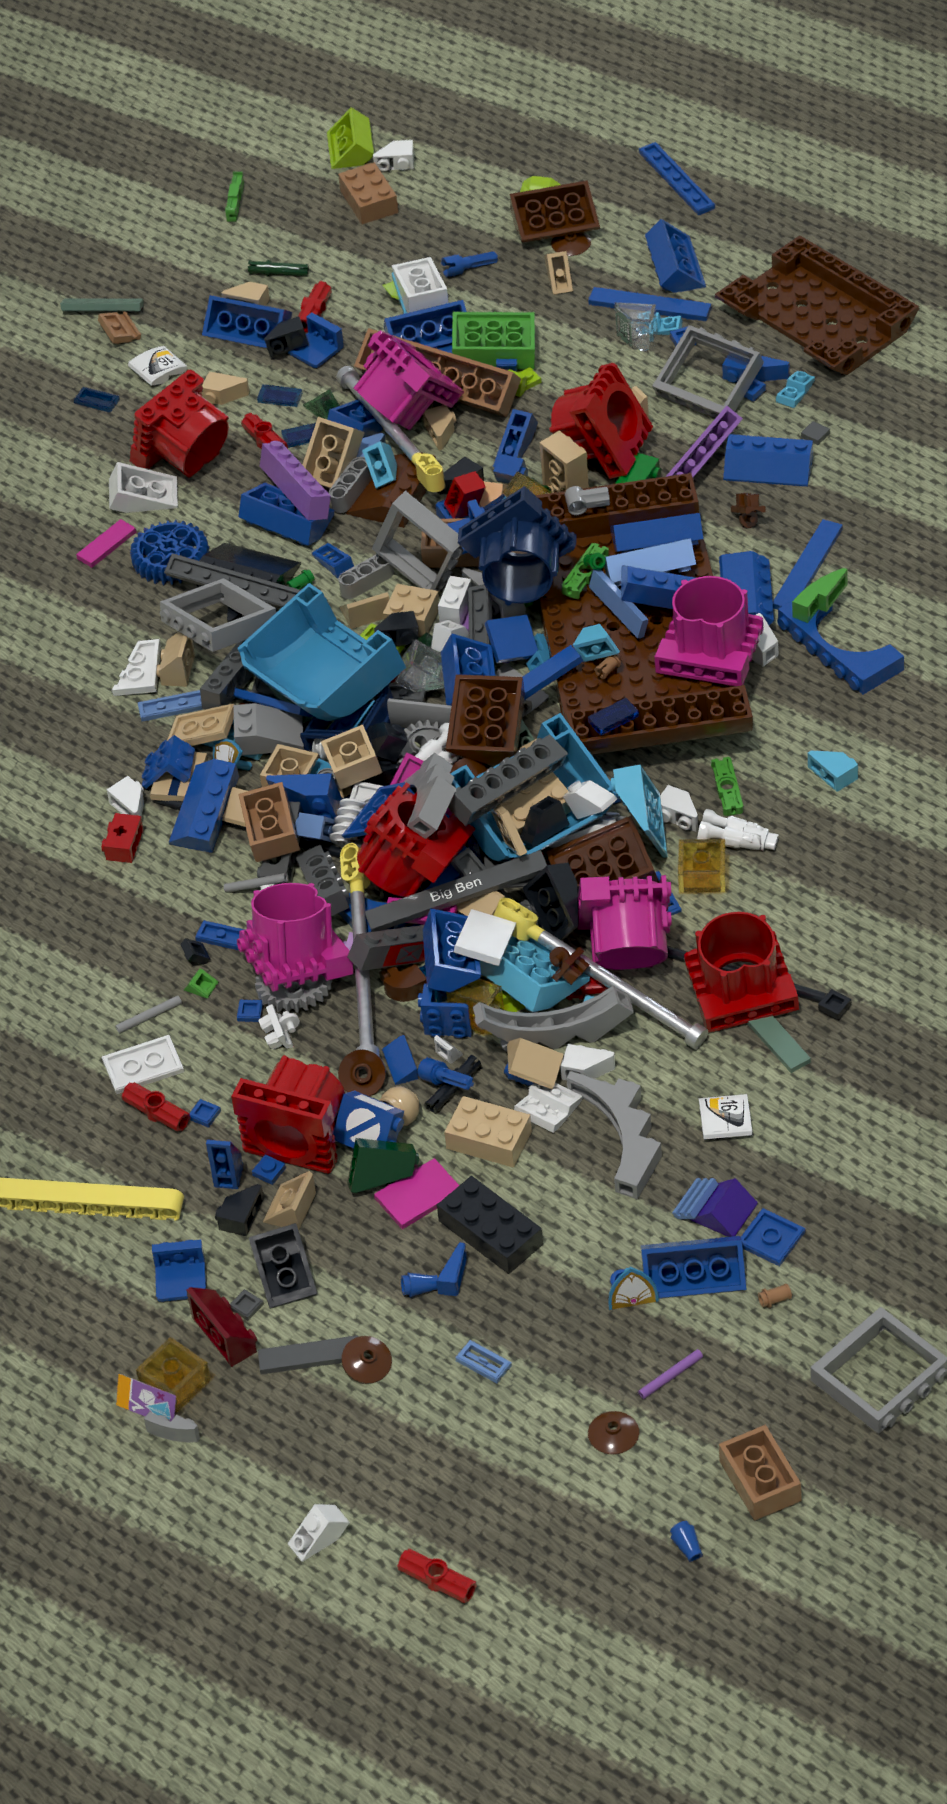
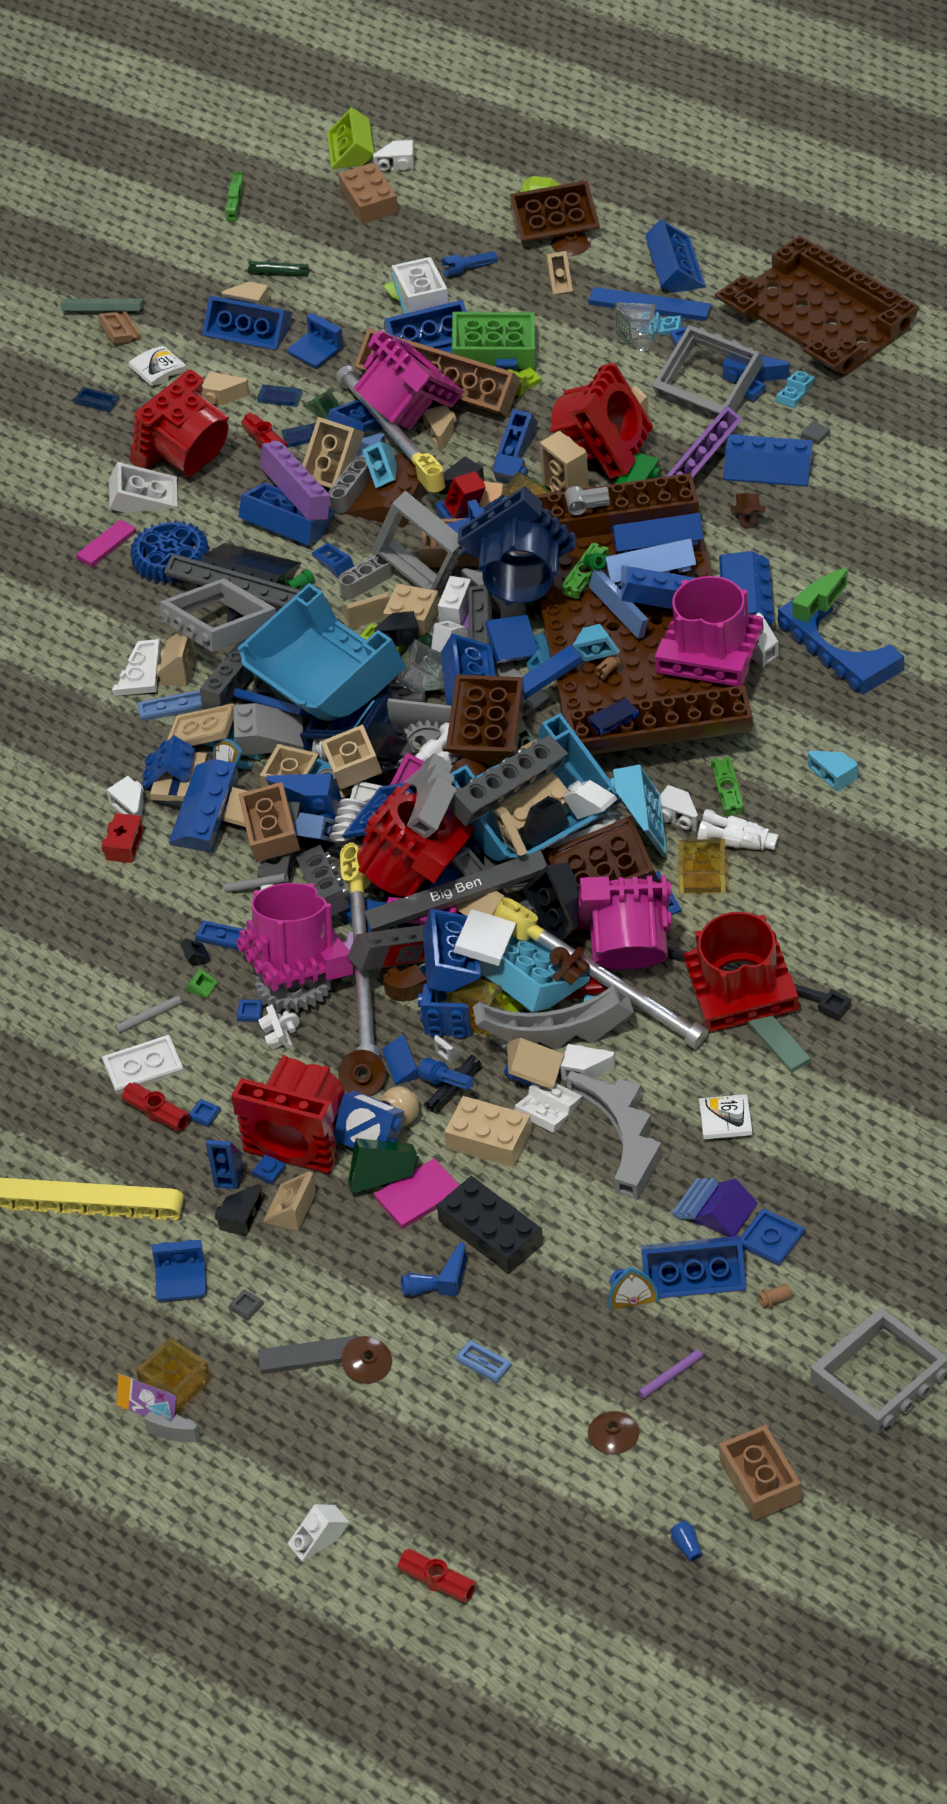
dark red slope [186,1287,258,1367] -> none
black slope [248,1223,317,1308] -> none
black slope [264,316,309,357] -> none
red piece [298,281,332,333] -> none
blue tile [639,142,715,216] -> none
blue tile [773,519,843,610] -> none

